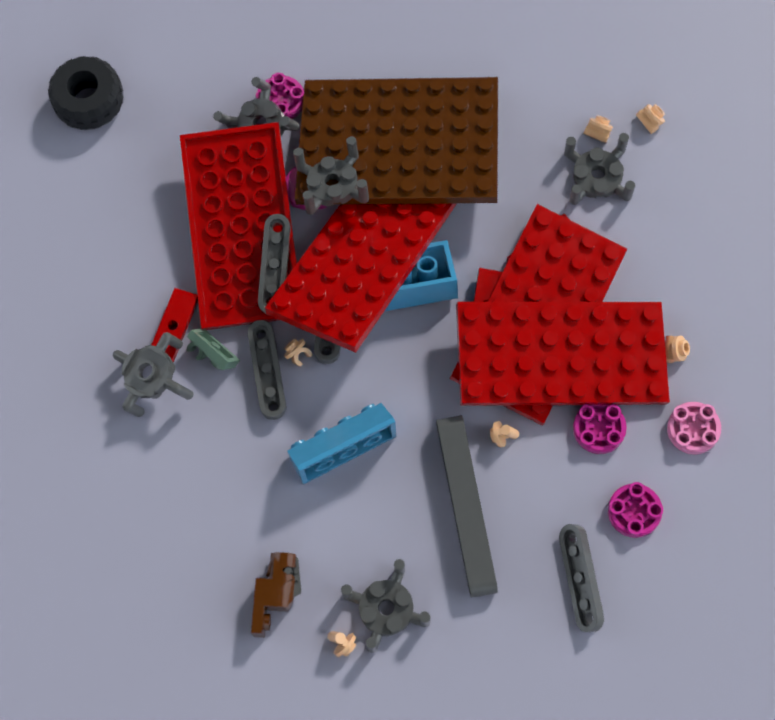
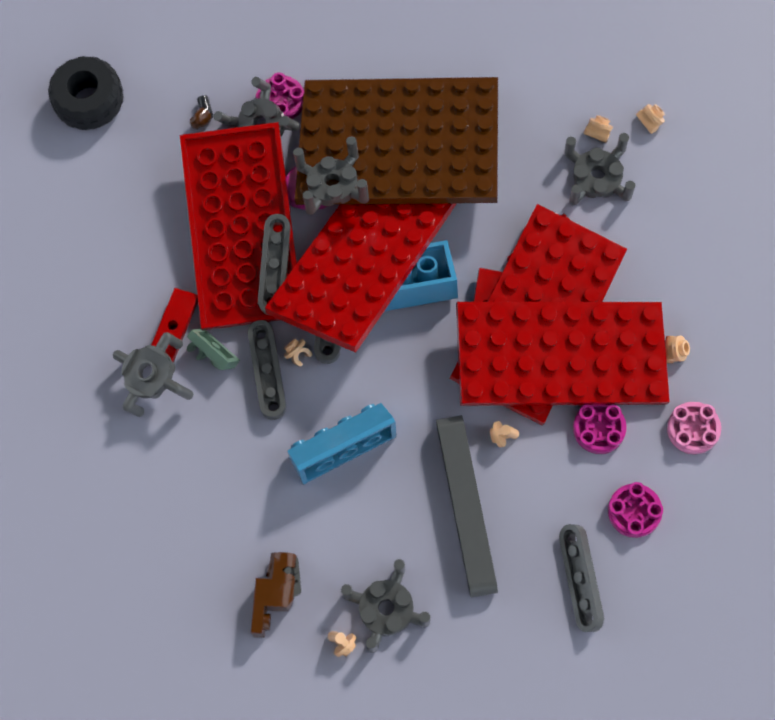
none -> reddish brown arm [190,95,213,129]

